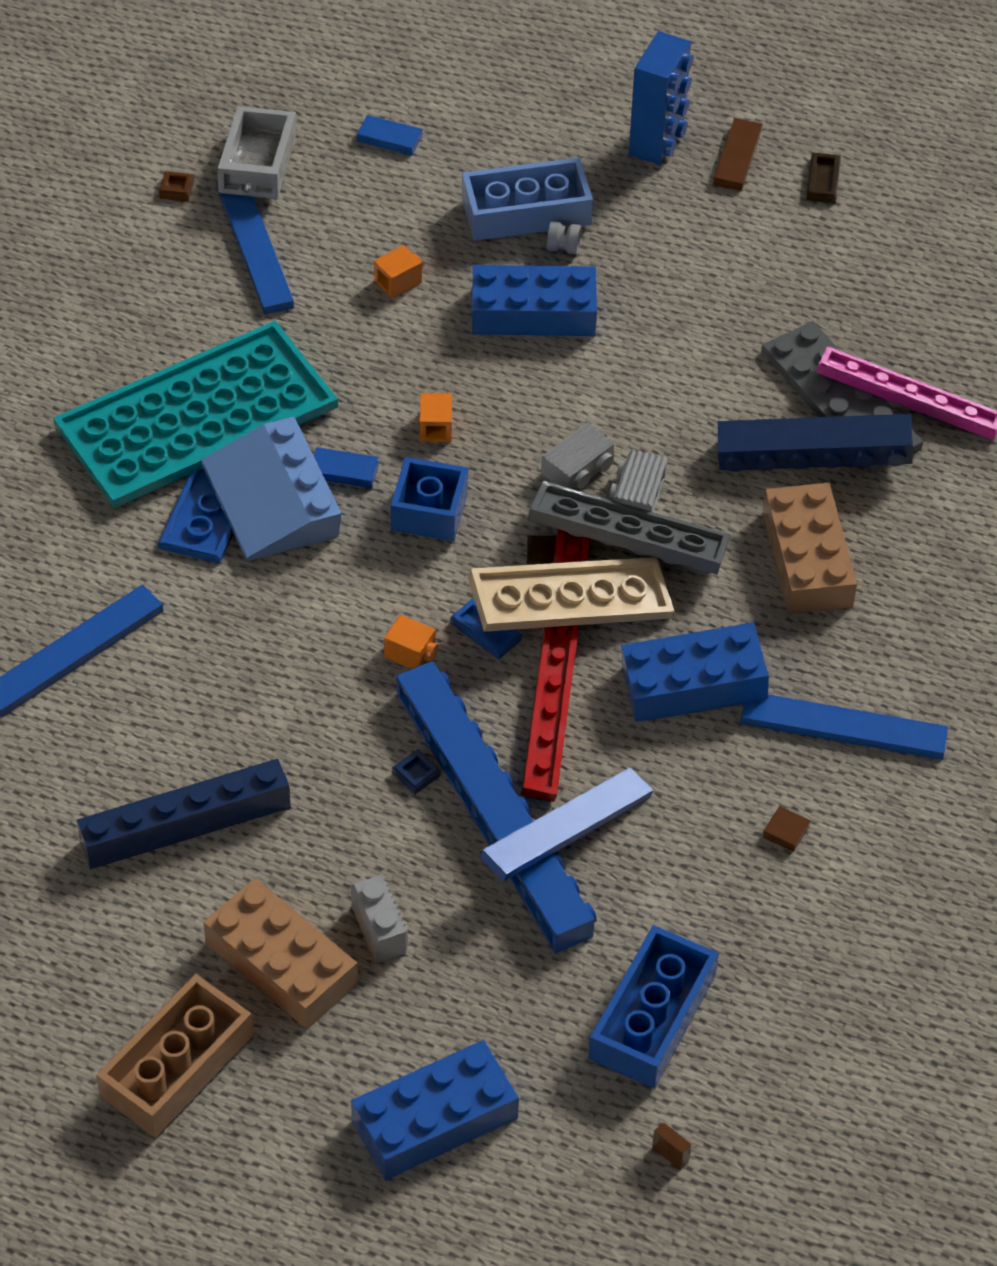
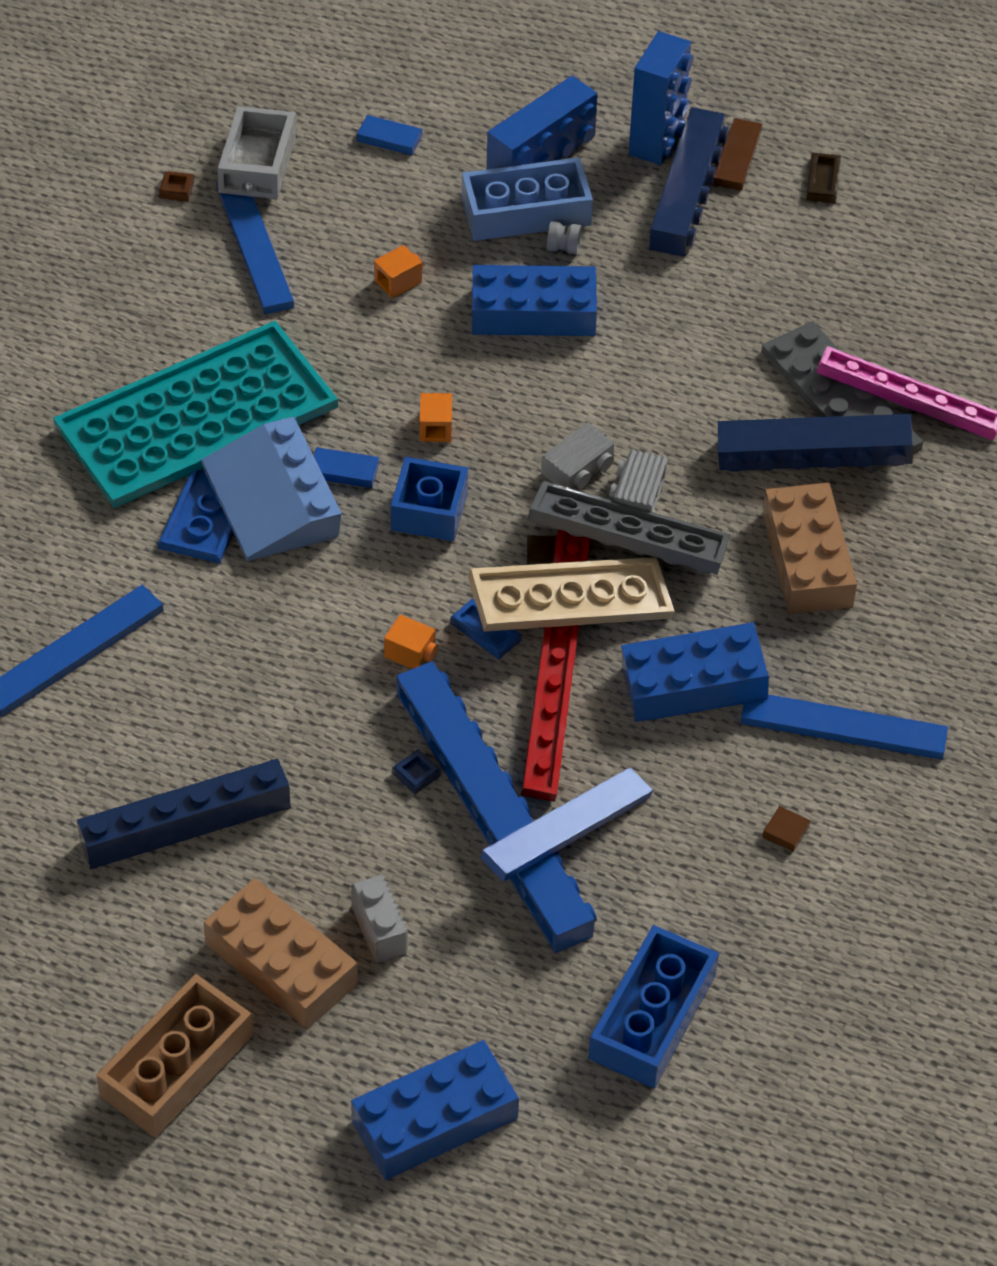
reddish brown tile [652,1122,691,1171] -> none
none -> blue brick [486,75,598,170]
none -> dark blue brick [649,107,729,256]

